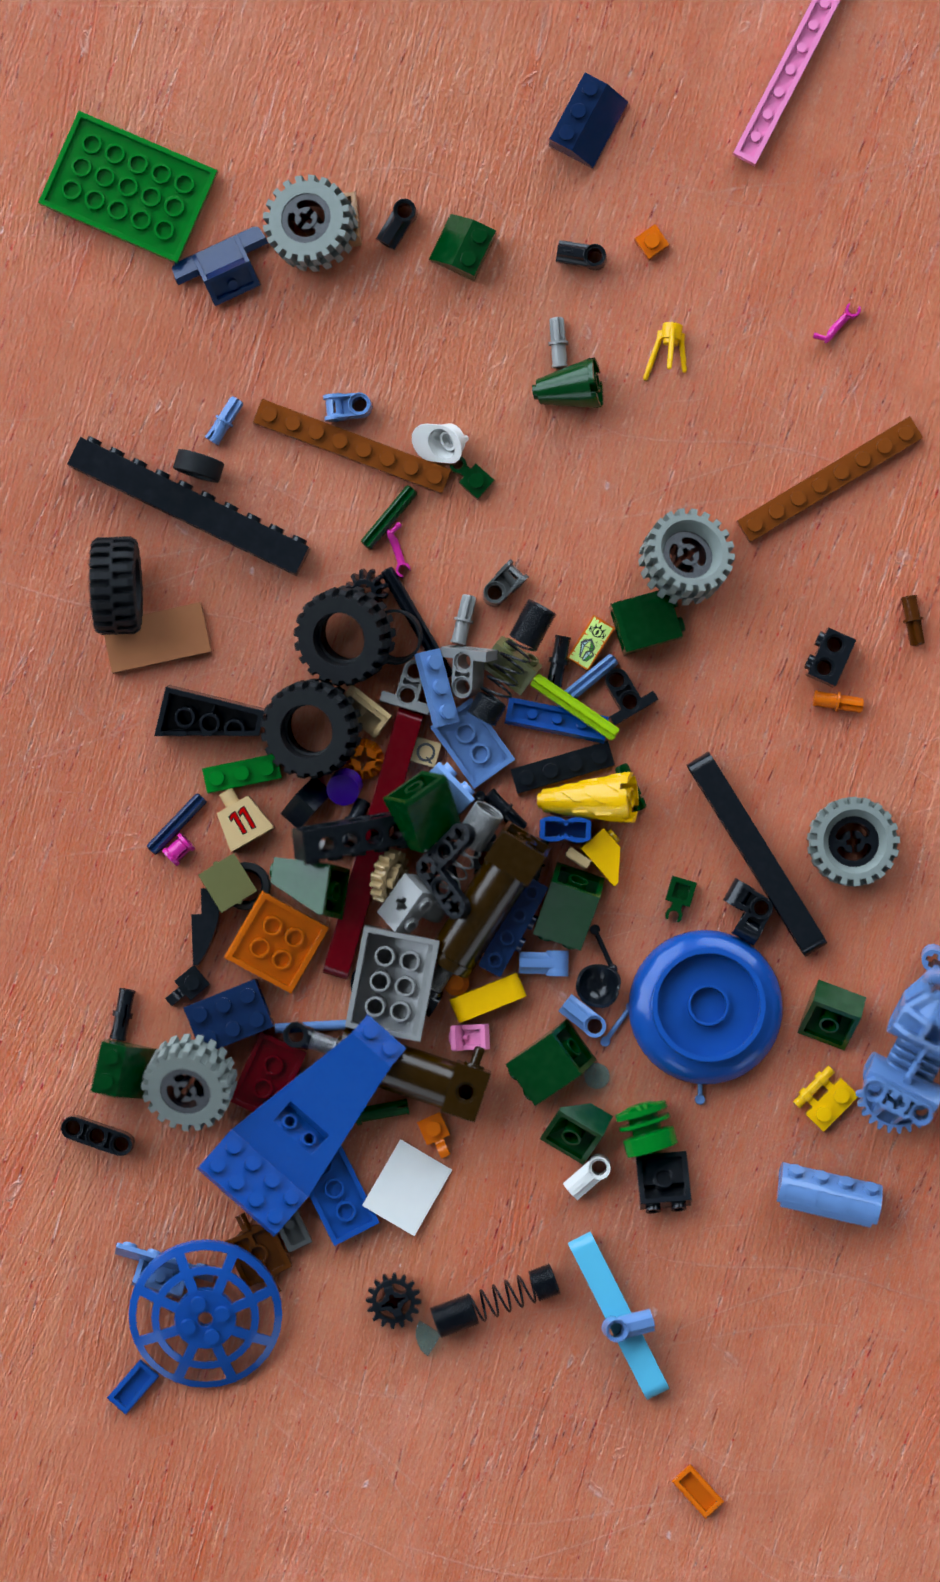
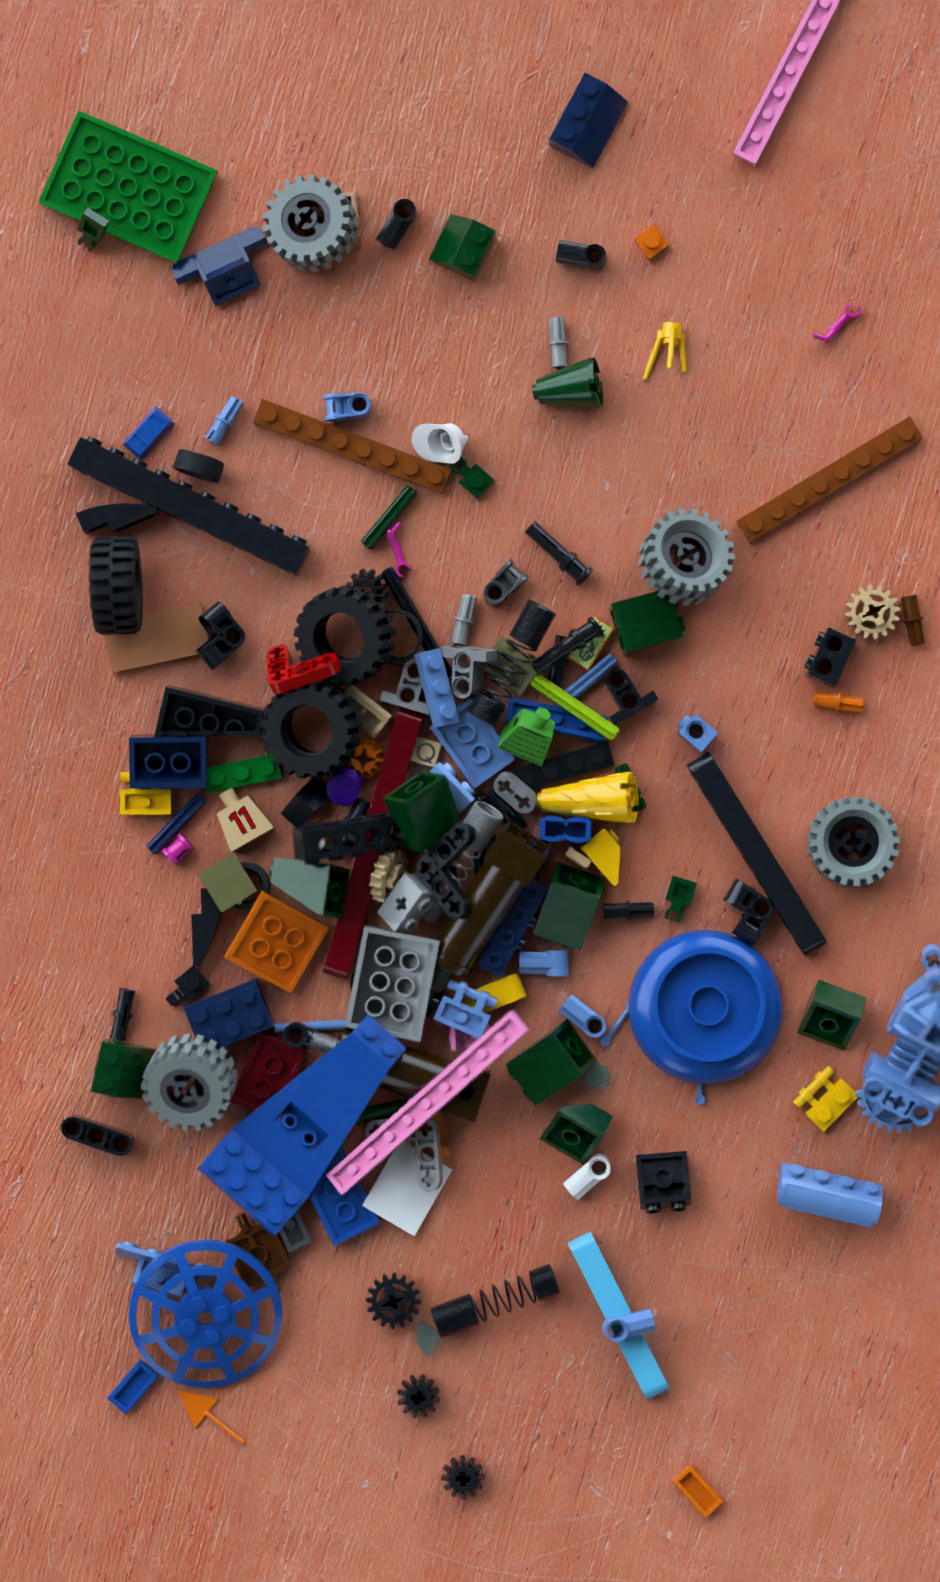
black helmet [576,964,621,1008] -> none
black hinge [590,925,618,971] -> none
green wheel [615,1100,678,1158] -> none
none -> black slope [76,503,160,534]
none -> dark green plate [77,208,109,252]
none -> yellow plate [120,772,172,815]
none -> blue tile [122,407,175,460]
none -> dark blue slope [129,735,208,788]
none -> orange piece [177,1389,245,1445]
none -> black piece [196,601,245,670]
none -> red beam [266,644,341,694]
none -> bright pink plate [326,1010,530,1195]
none -> light grey beam [365,1117,443,1192]
none -> black gear [397,1374,440,1418]
none -> medium blue plate [434,979,498,1039]
none -> black gear [441,1454,485,1499]
none -> light grey beam [493,772,537,814]
none -> bright green torso [498,707,555,766]
none -> black pin [525,521,593,586]
none -> black pin [531,617,604,675]
none -> black axle [603,900,654,920]
none -> medium blue brick [677,713,718,753]
none -> tan gear [844,584,900,640]

